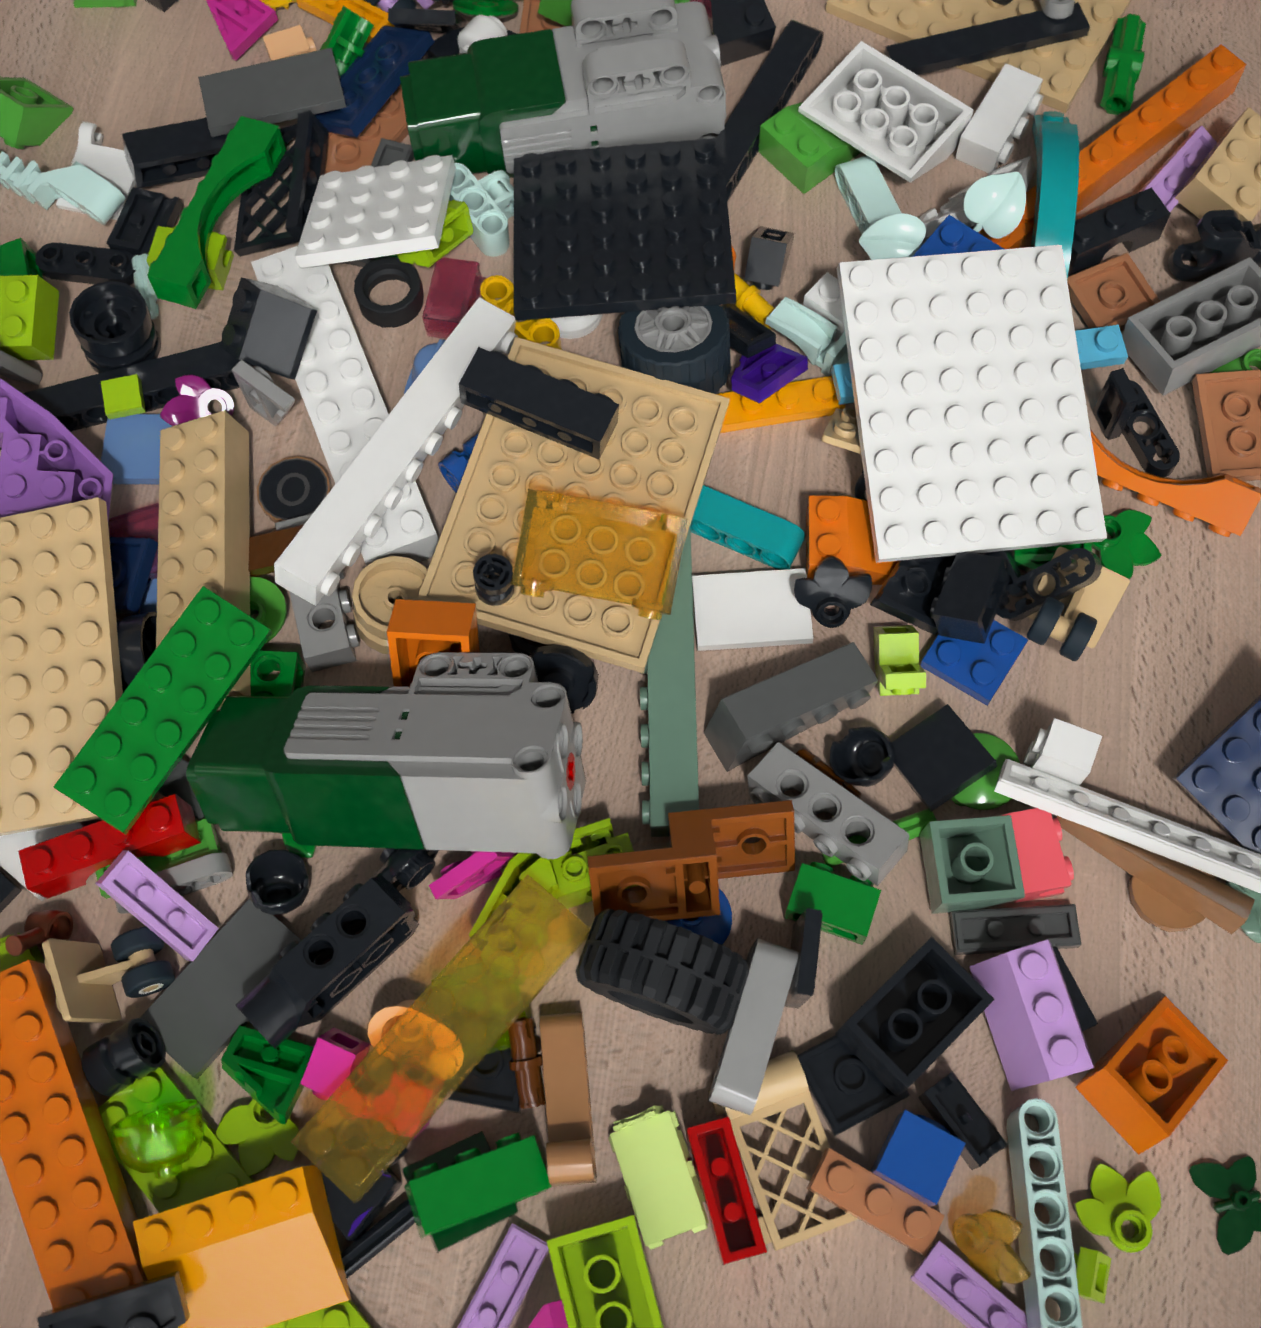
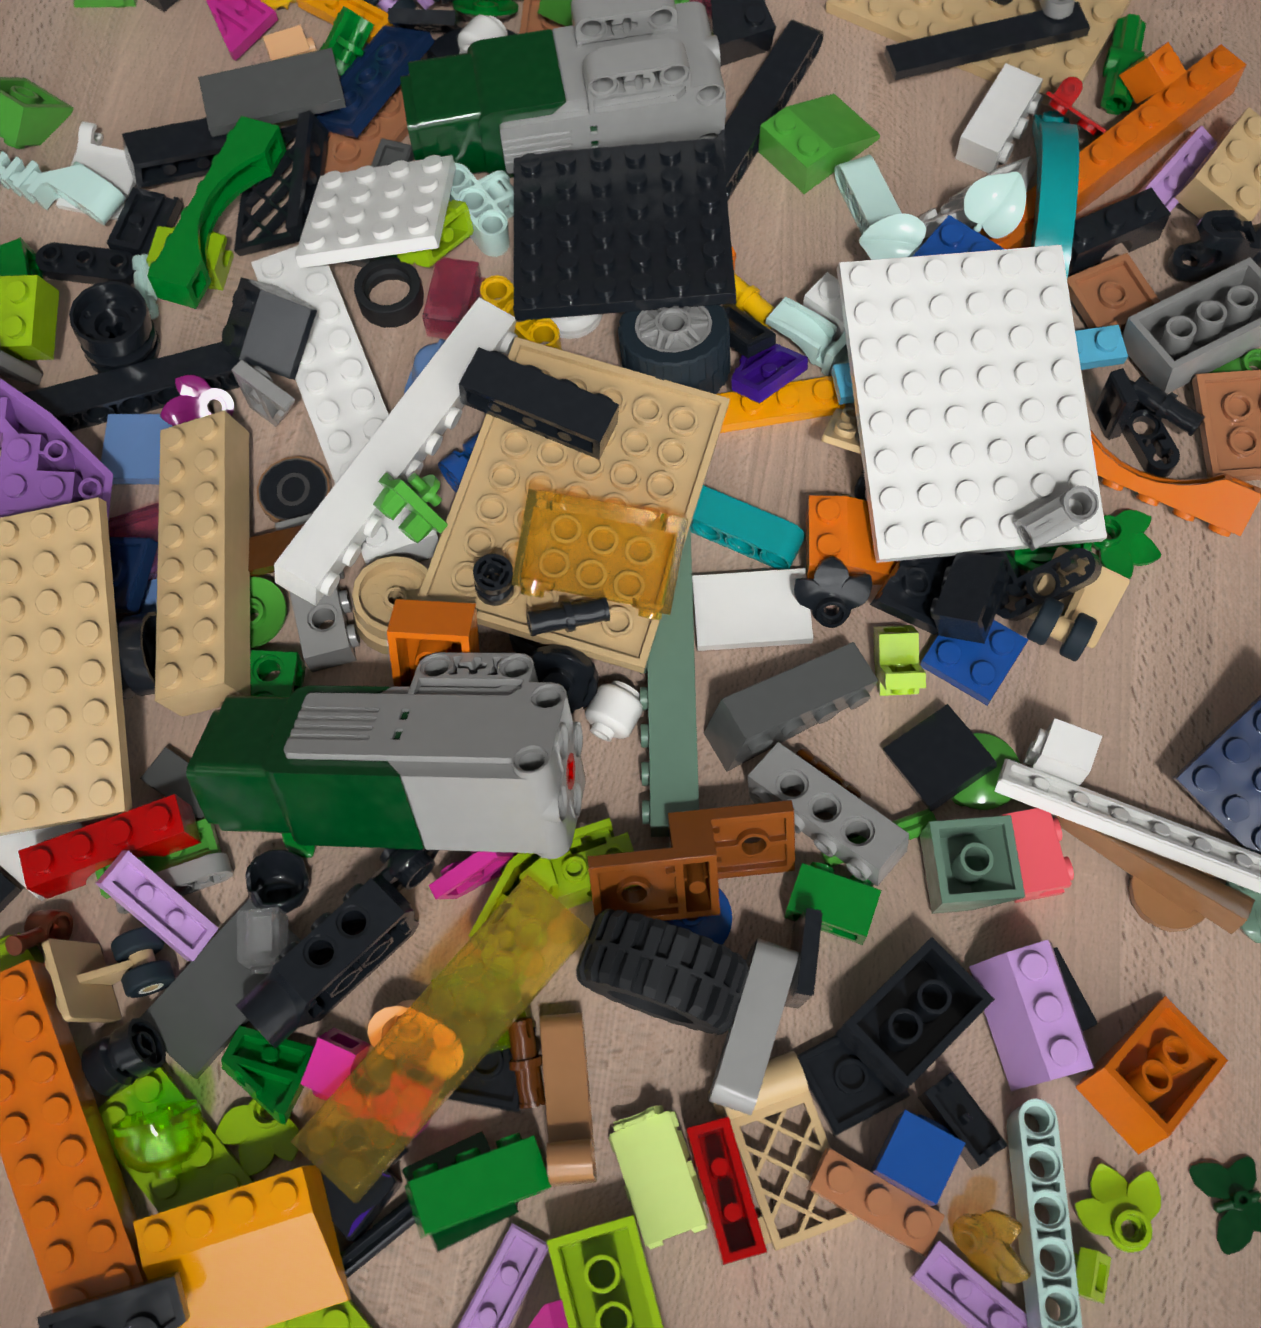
green plate [53,586,272,835] -> none
lime tile [101,374,146,420] -> none
black slope [744,226,795,290] -> none
white slope [798,41,973,183] -> none
black hair [829,727,895,787] -> none
dark grey tile [949,904,1082,955] -> none
none -> clear brick [237,907,289,974]
none -> bright green hips [373,473,448,543]
none -> black pin [526,596,610,637]
none -> white head [585,681,643,742]
none -> light grey piece [1015,486,1099,551]
none -> red hinge [1046,77,1106,135]
none -> orange brick [1119,42,1186,104]
none -> black pin [1133,376,1206,436]

